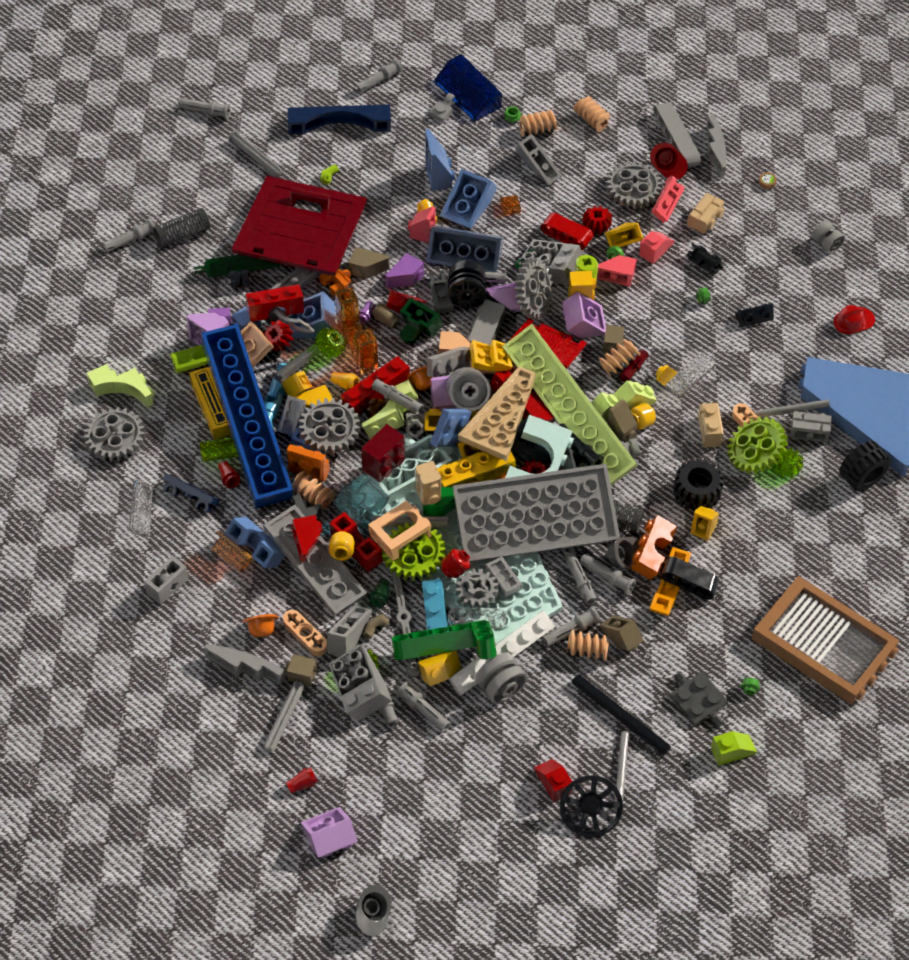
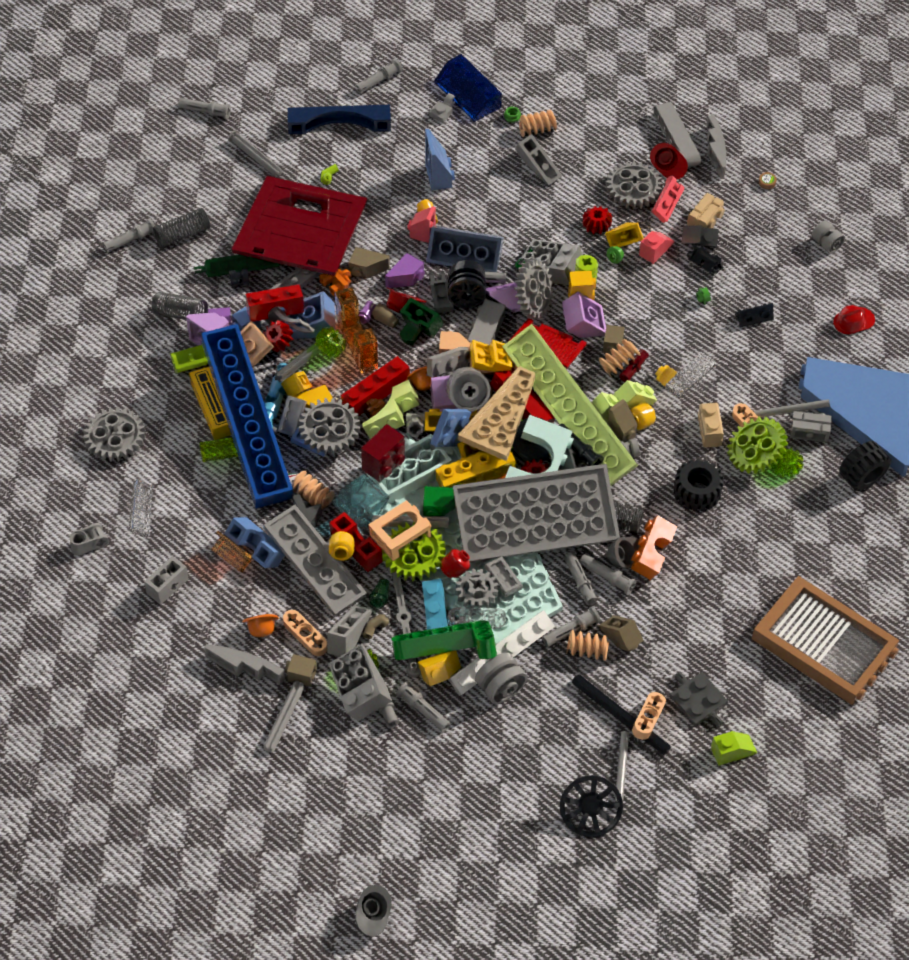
yellowish green arch [87,364,155,408] -> none
dark blue plate [163,473,220,513] -> none
red cone [218,461,240,489] -> none
red cone [286,767,318,794] -> none
orange plate [287,444,330,482] -> none
red slope [291,515,323,563] -> none
lavender slope [301,807,358,858] -> none
yellow cone [330,372,359,390] -> none
light grey pin [372,379,424,415] -> none
tan brick [415,461,441,506] -> none
medium blue slope [440,169,497,229] -> none
clear orange plate [500,195,521,215] -> none
red slope [534,759,573,802] -> none
red beam [540,212,594,251] -> none
light nougat piece [574,96,610,132] -> none
coral slope [597,255,637,287] -> none
light orange slope [649,547,691,616] -> none
black beam [661,557,719,599] -> none
yellow slope [690,506,719,541] -> none
bright green plate [740,678,760,695] -> none
none -> light grey piece [69,523,109,556]
none -> dark grey piece [151,292,208,320]
none -> light nougat beam [632,692,666,740]
none -> dark grey slope [681,225,719,247]

